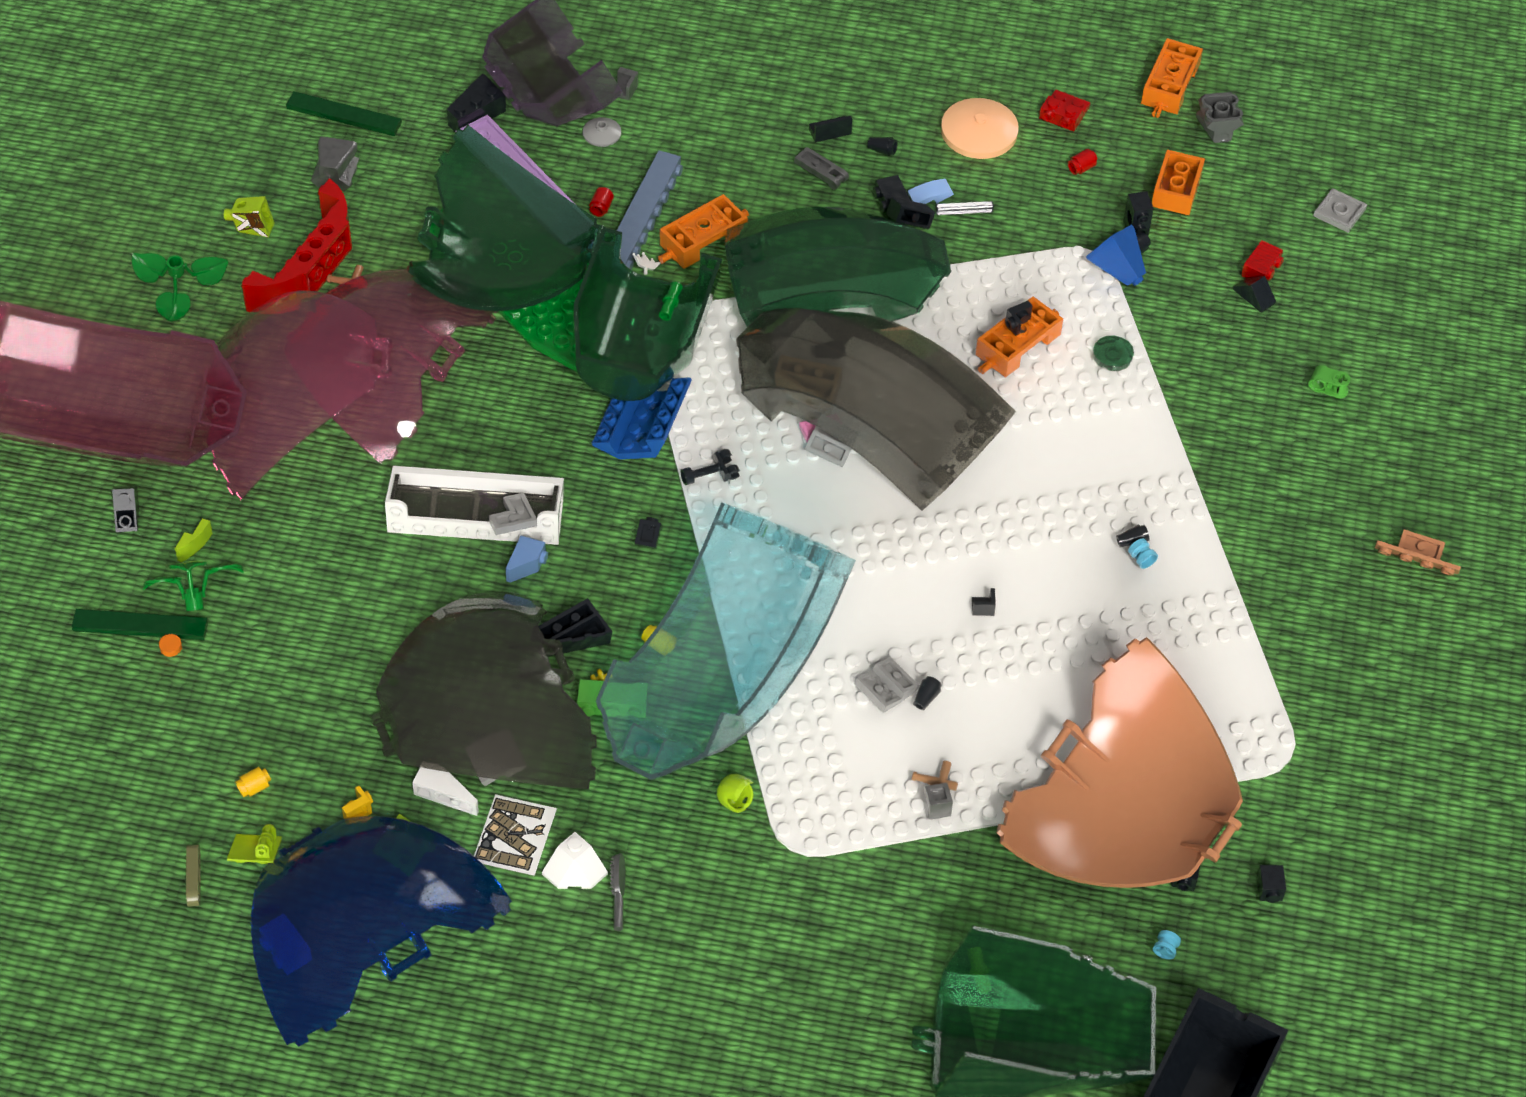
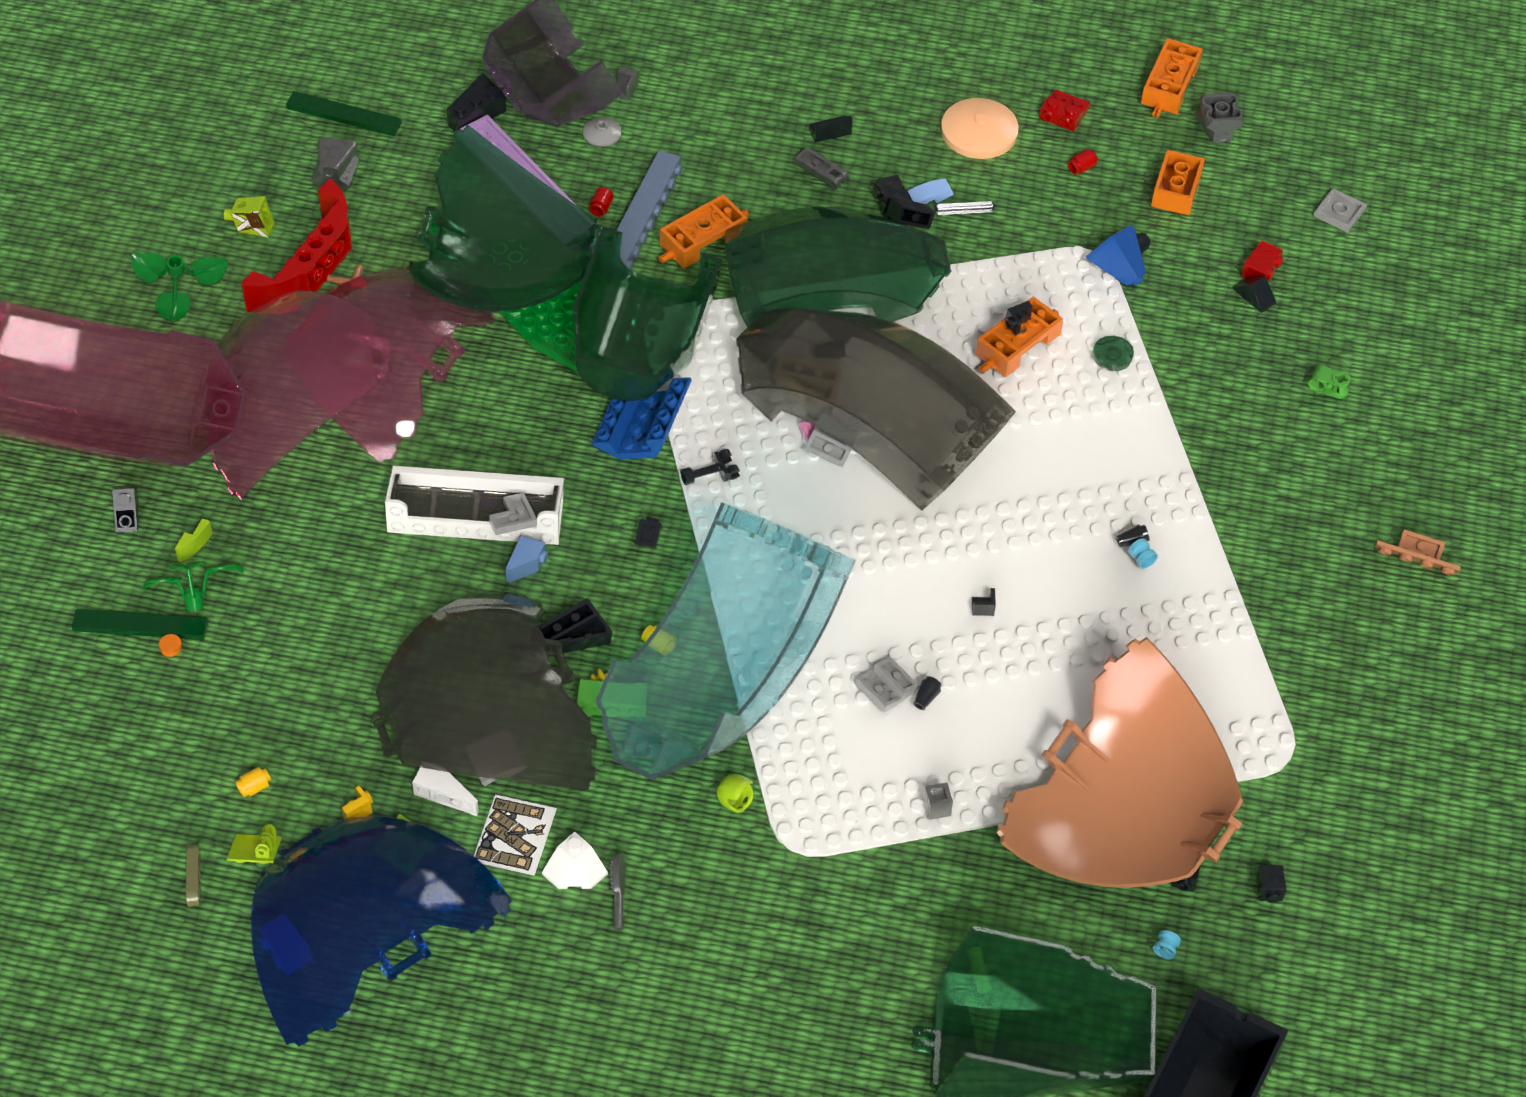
white piece [632,252,661,275] -> none
green pin [659,281,683,321] -> none
black cone [867,137,898,156] -> none
medium nougat piece [912,761,958,791] -> none
black brick [1123,191,1154,236] -> none

